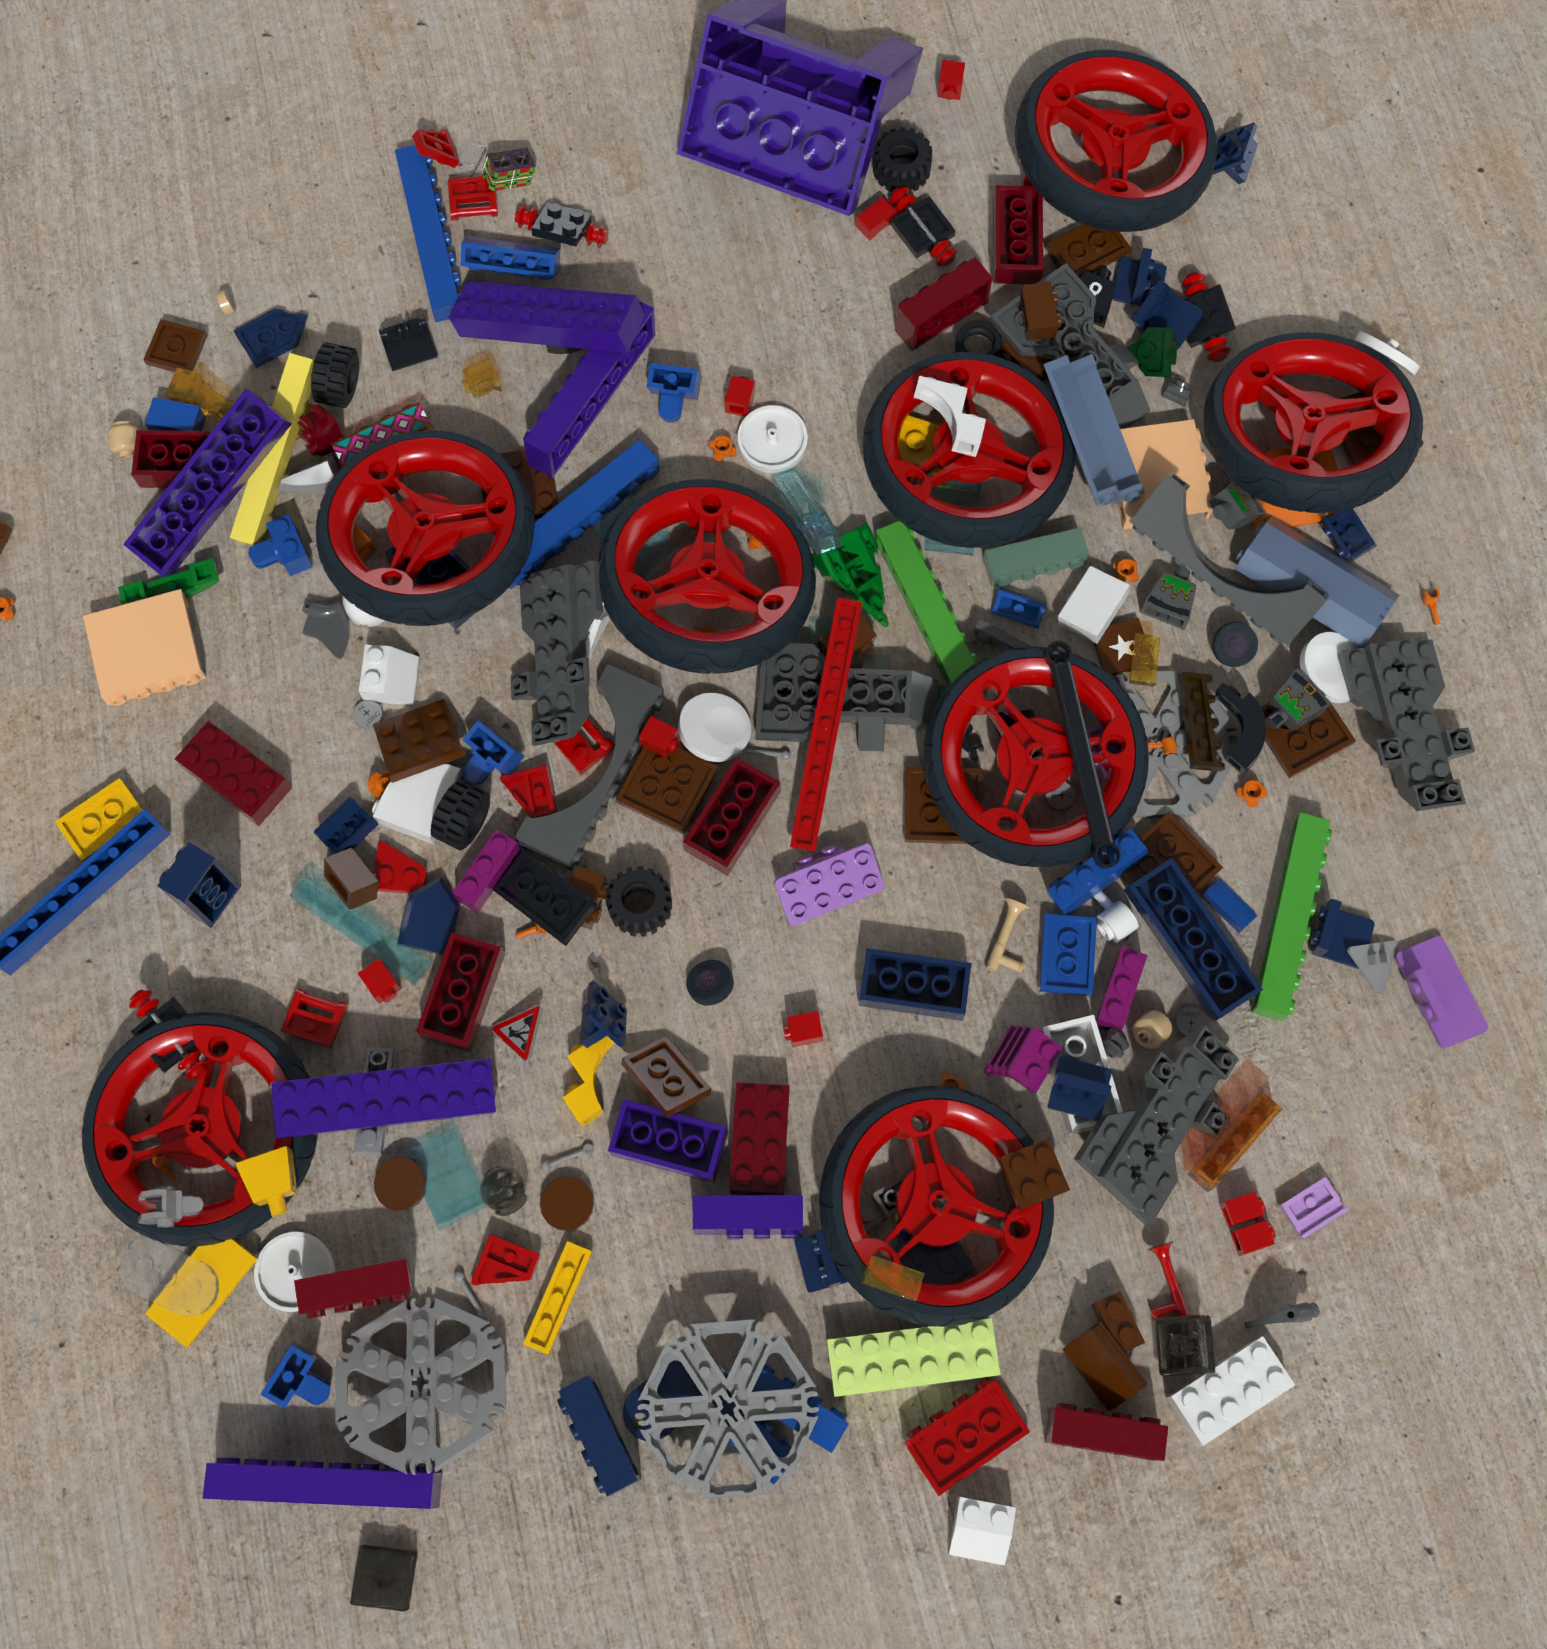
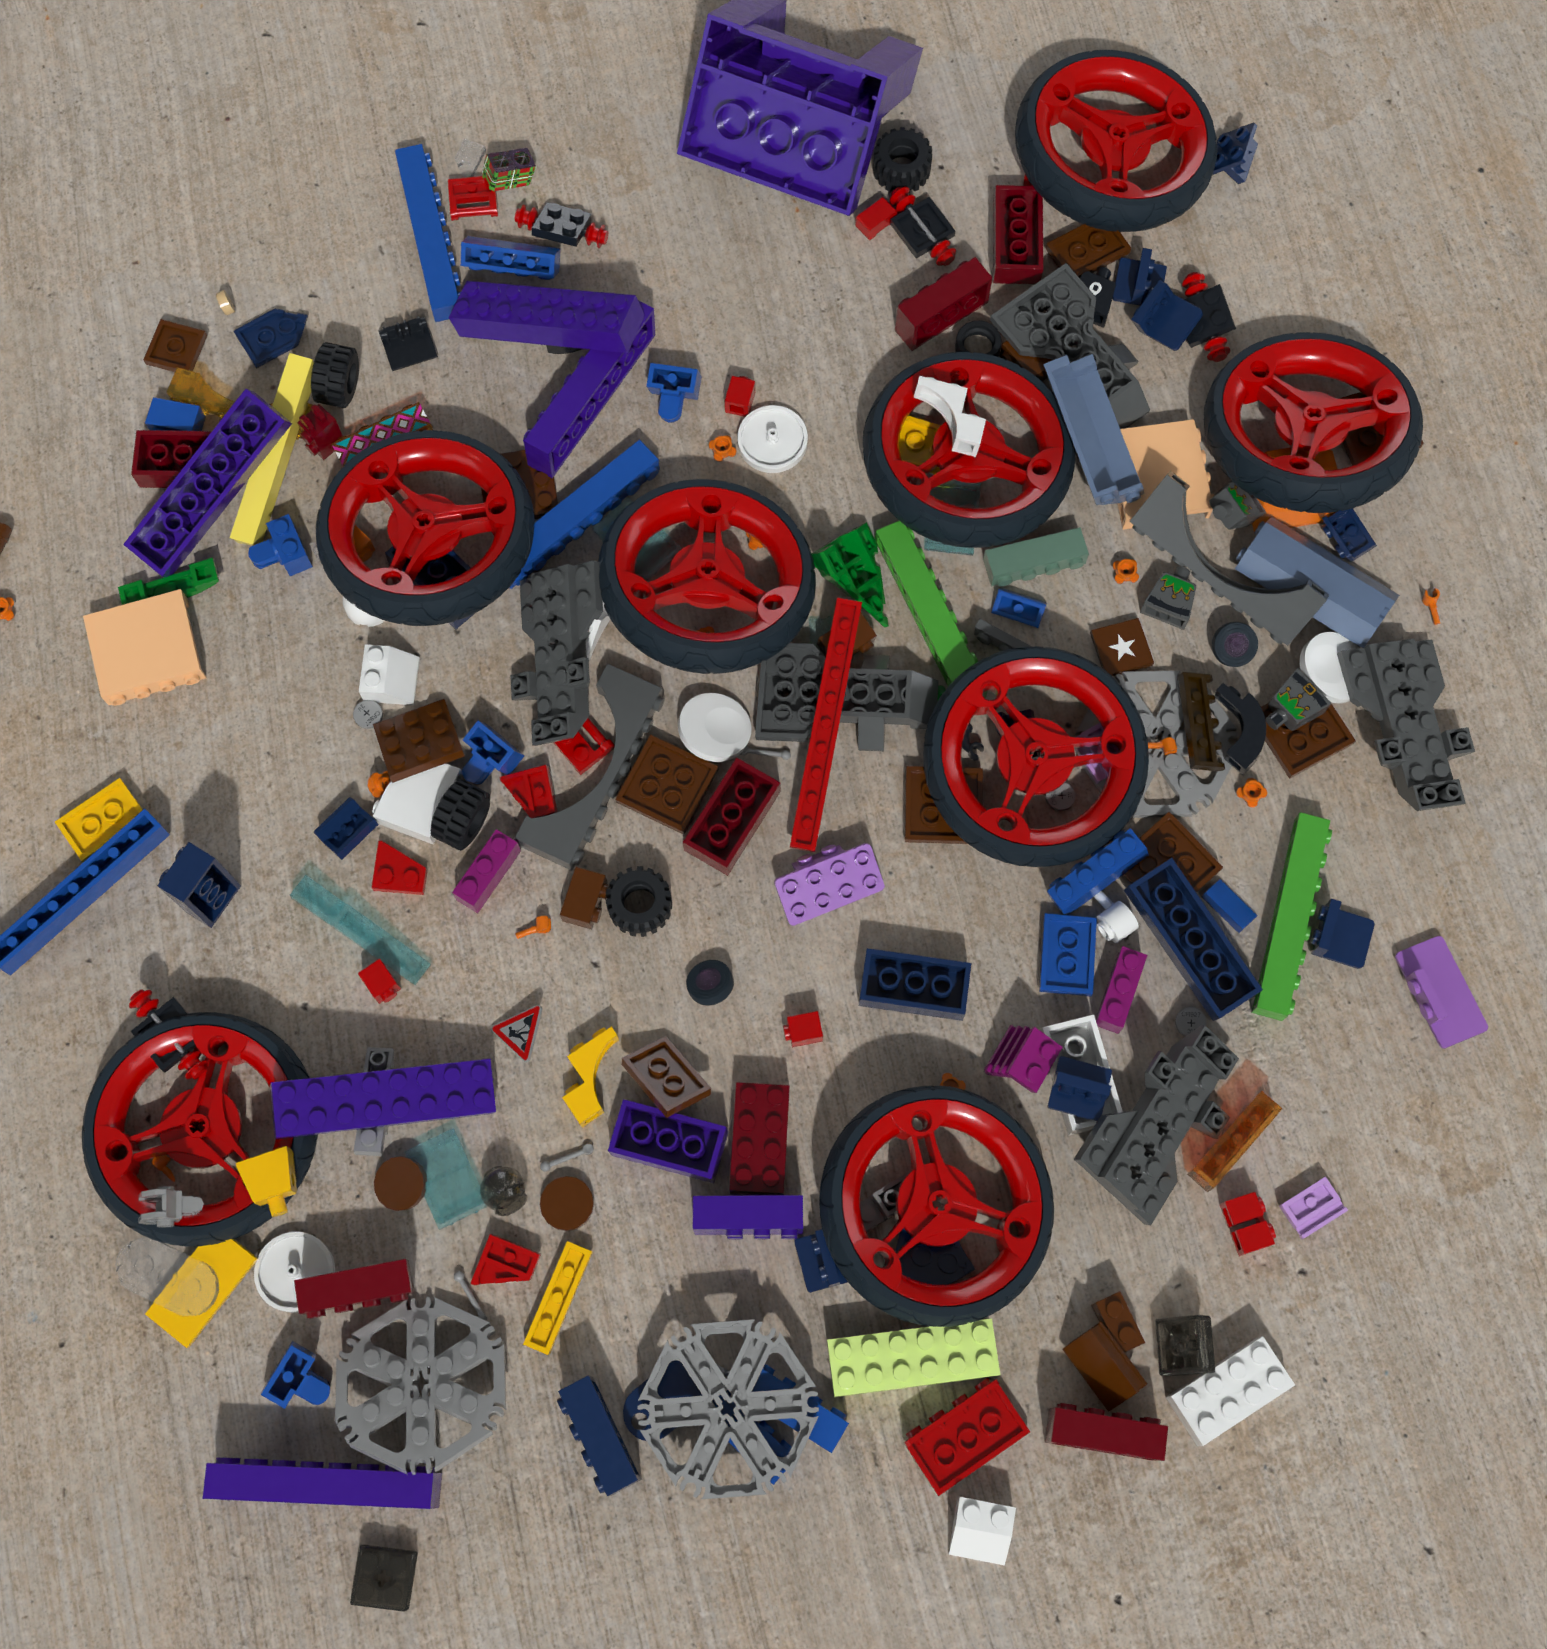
tan head [107,421,139,459] -> none
dark red brick [175,721,292,826] -> none
light grey slope [278,452,341,493] -> none
red plate [280,988,348,1048] -> none
dark grey arm [302,600,350,659] -> none
reddish brown piece [323,848,380,910] -> none
dark blue tile [397,876,460,955] -> none
red wing [412,129,460,168] -> none
dark red brick [416,932,505,1053] -> none
clear yellow window [461,359,502,398] -> none
black tile [492,849,598,946] -> none
dark blue bracket [580,980,627,1048] -> none
red brick [639,716,680,759] -> none
clear light blue slope [772,468,841,555] -> none
clear yellow plate [861,1255,924,1302] -> none
red brick [938,60,965,100] -> none
tan piece [986,898,1030,973] -> none
reddish brown plate [997,1139,1070,1211] -> none
reddish brown piece [1020,282,1062,341] -> none
black piece [1044,641,1121,869] -> none
white container [1058,566,1130,644] -> none
dark grey plate [1101,1027,1129,1059] -> none
dark green plate [1128,327,1178,377] -> none
clear yellow plate [1129,633,1161,687] -> none
tan head [1132,1010,1172,1049] -> none
red piece [1147,1241,1190,1321] -> none
dark grey plate [1163,379,1192,407] -> none
dark grey arm [1244,1302,1320,1329] -> none
light grey piece [1347,940,1397,994] -> none
white piece [1354,331,1420,376] -> none

